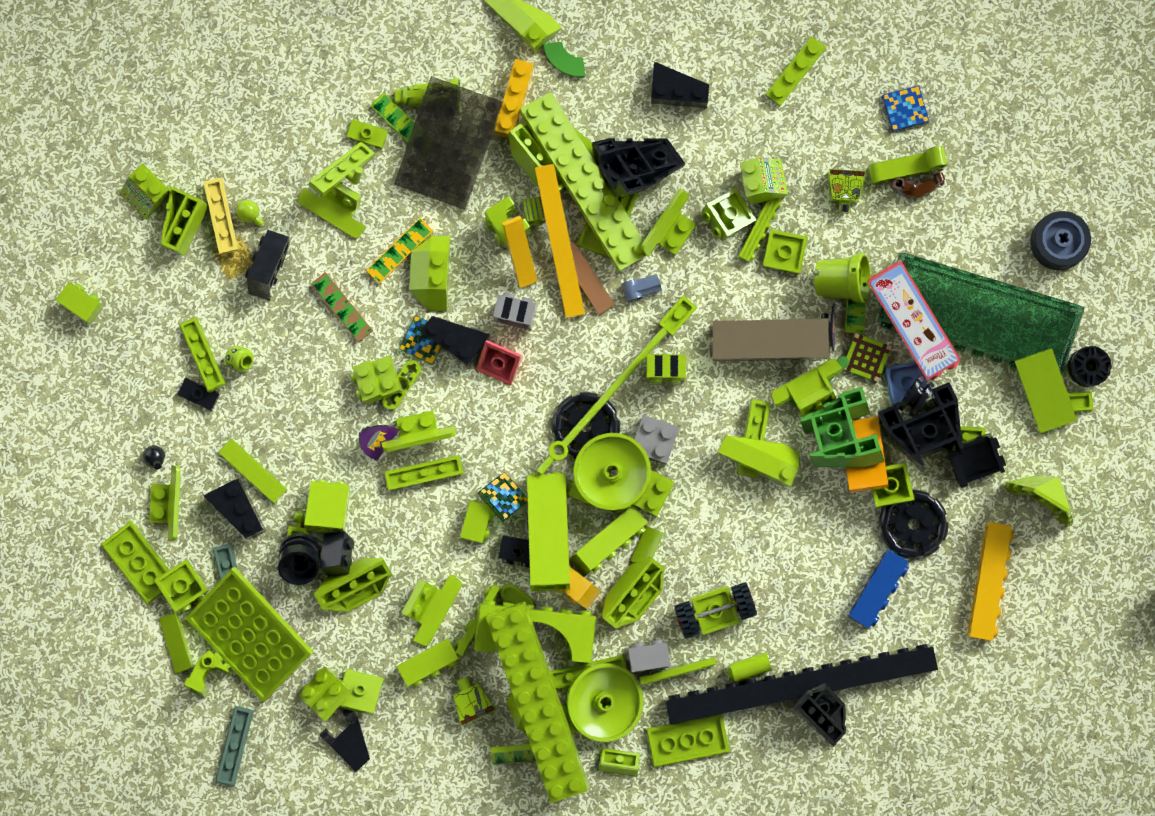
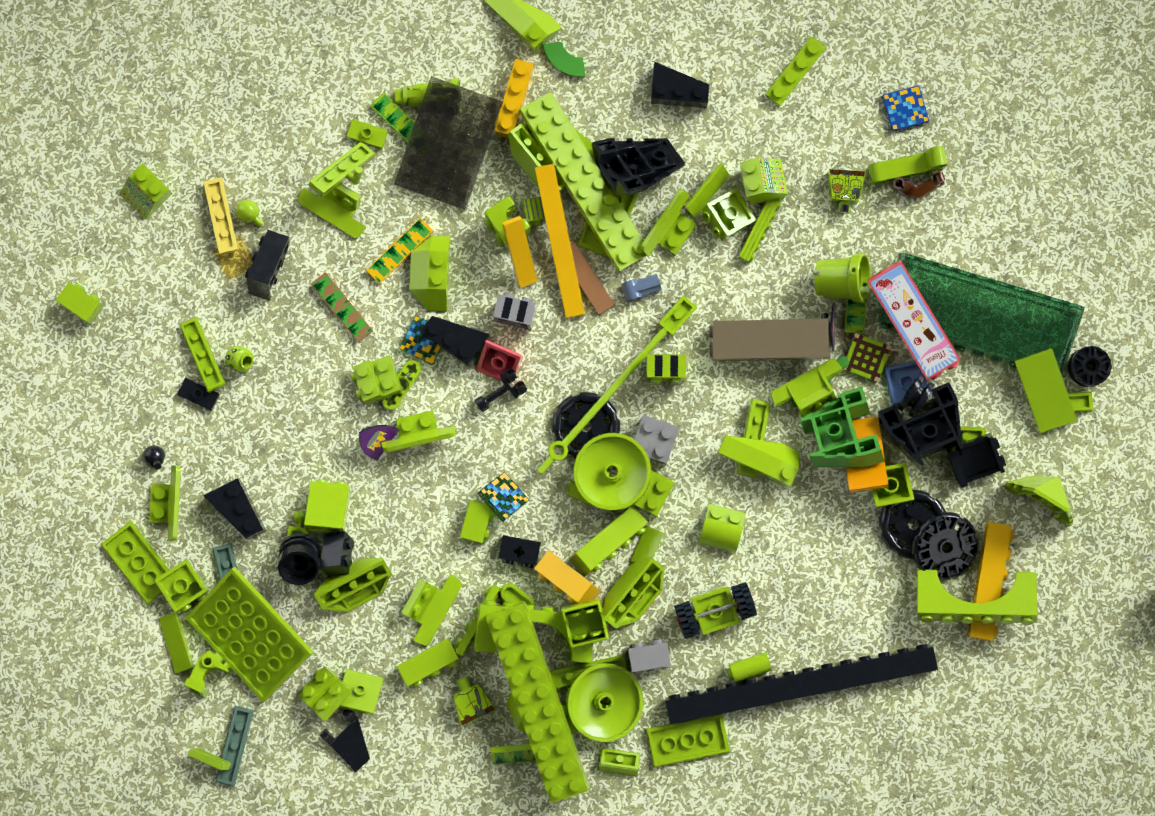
lime wedge [161,185,209,257] -> none
lime tile [218,438,288,504] -> none
lime plate [384,455,464,491] -> none
lime brick [527,472,570,591] -> none
lime tile [639,657,716,685] -> none
lime plate [763,229,808,275] -> none
black wedge [792,683,846,747] -> none
blue brick [847,550,909,629] -> none
wheel [1030,211,1091,270] -> none
none -> lime tile [188,748,231,770]
none -> black bar [475,368,527,412]
none -> lime piece [561,598,609,648]
none -> lime slope [684,164,730,218]
none -> lime brick [698,503,746,553]
none -> black plate [912,512,979,580]
none -> lime arch [917,570,1038,625]

